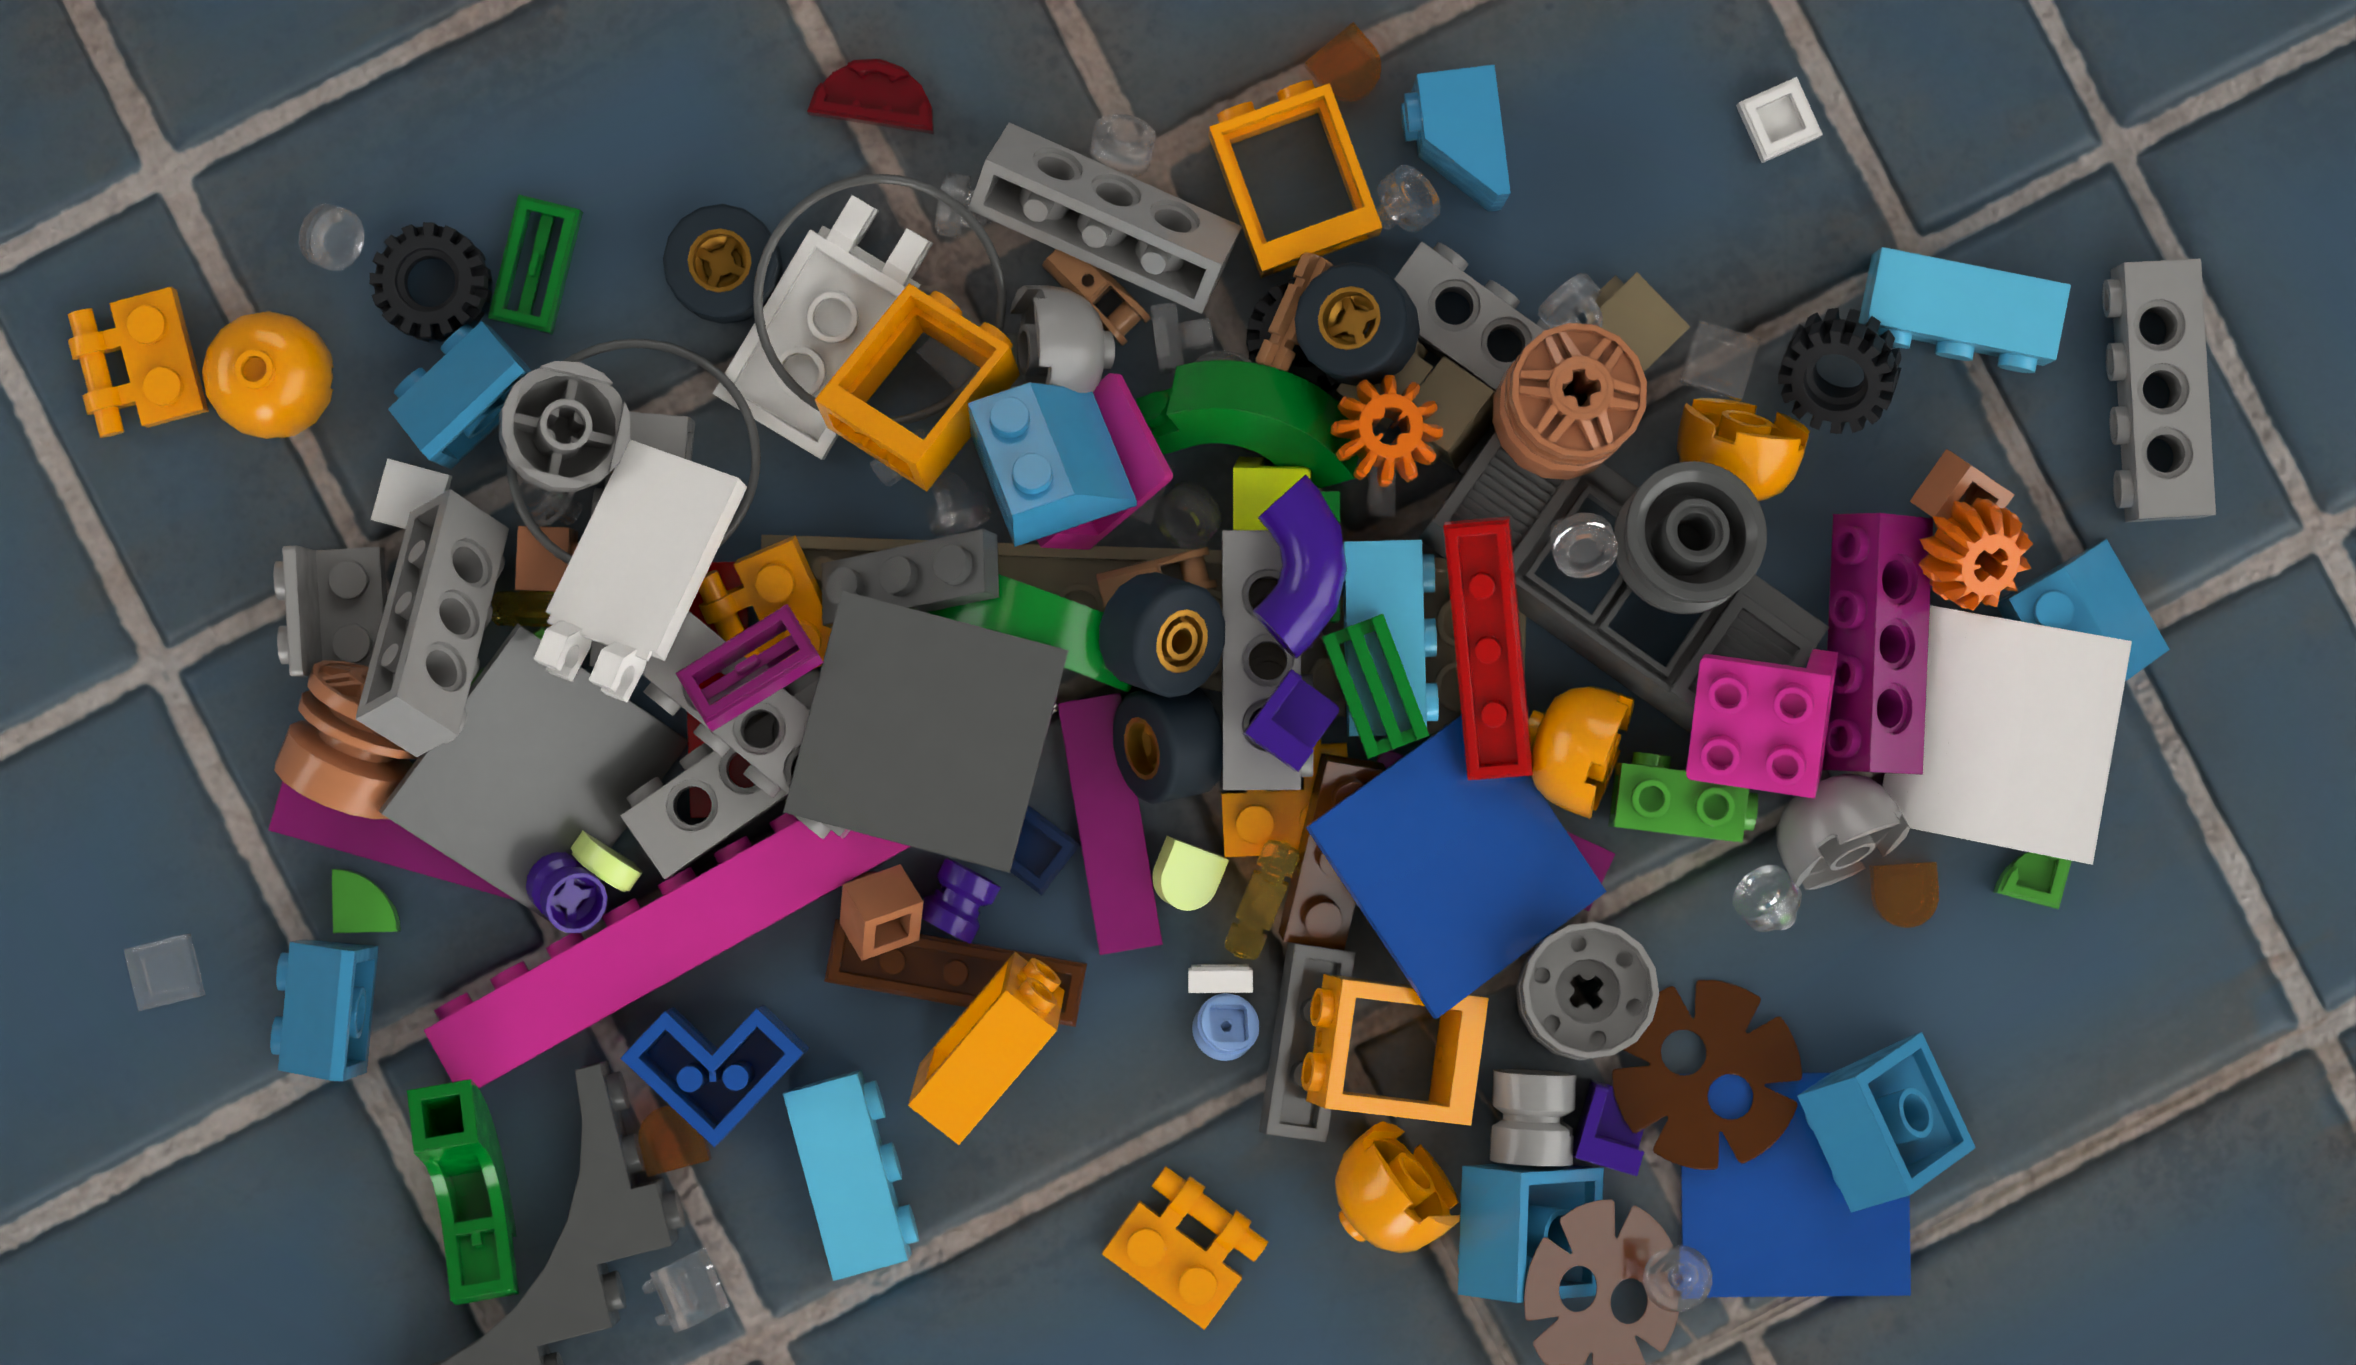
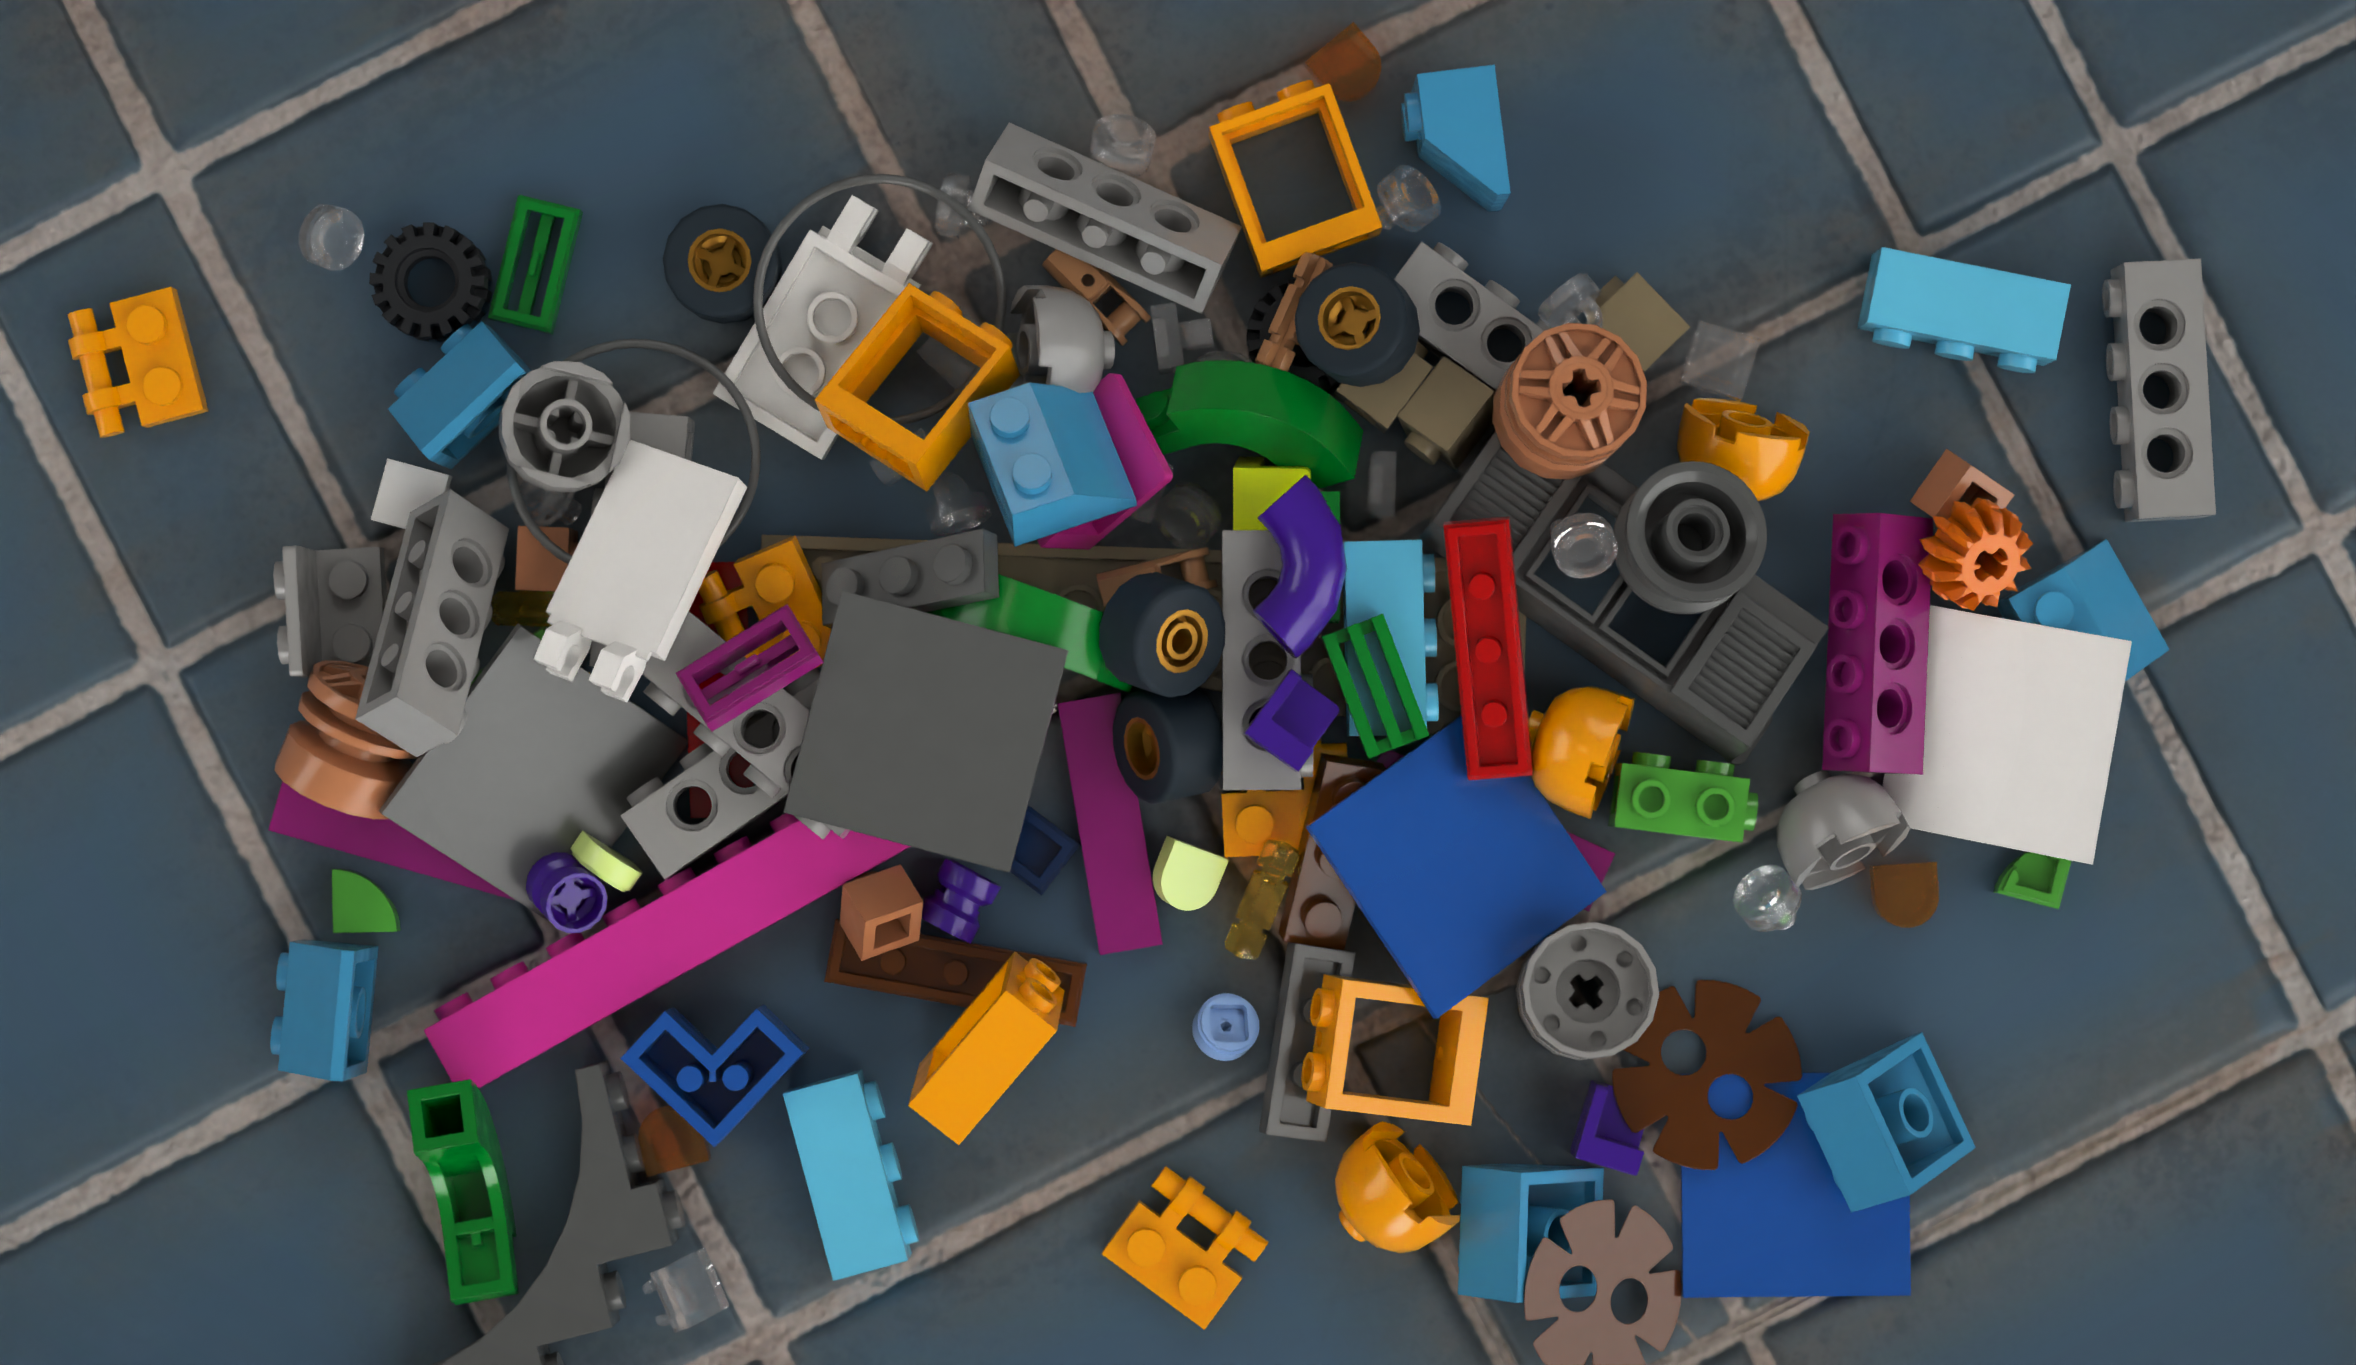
clear tile [124,933,205,1011] -> none
light orange cylinder [202,311,334,439] -> none
dark red tile [807,59,934,134] -> none
white tile [1188,964,1253,993] -> none
orange gear [1331,375,1443,487] -> none
light grey wheel [1489,1069,1576,1166] -> none
clear tile [1643,1245,1712,1312] -> none
dark pink bracket [1686,649,1838,799] -> none
white tile [1736,77,1823,163] -> none
black tyre [1778,308,1902,434] -> none

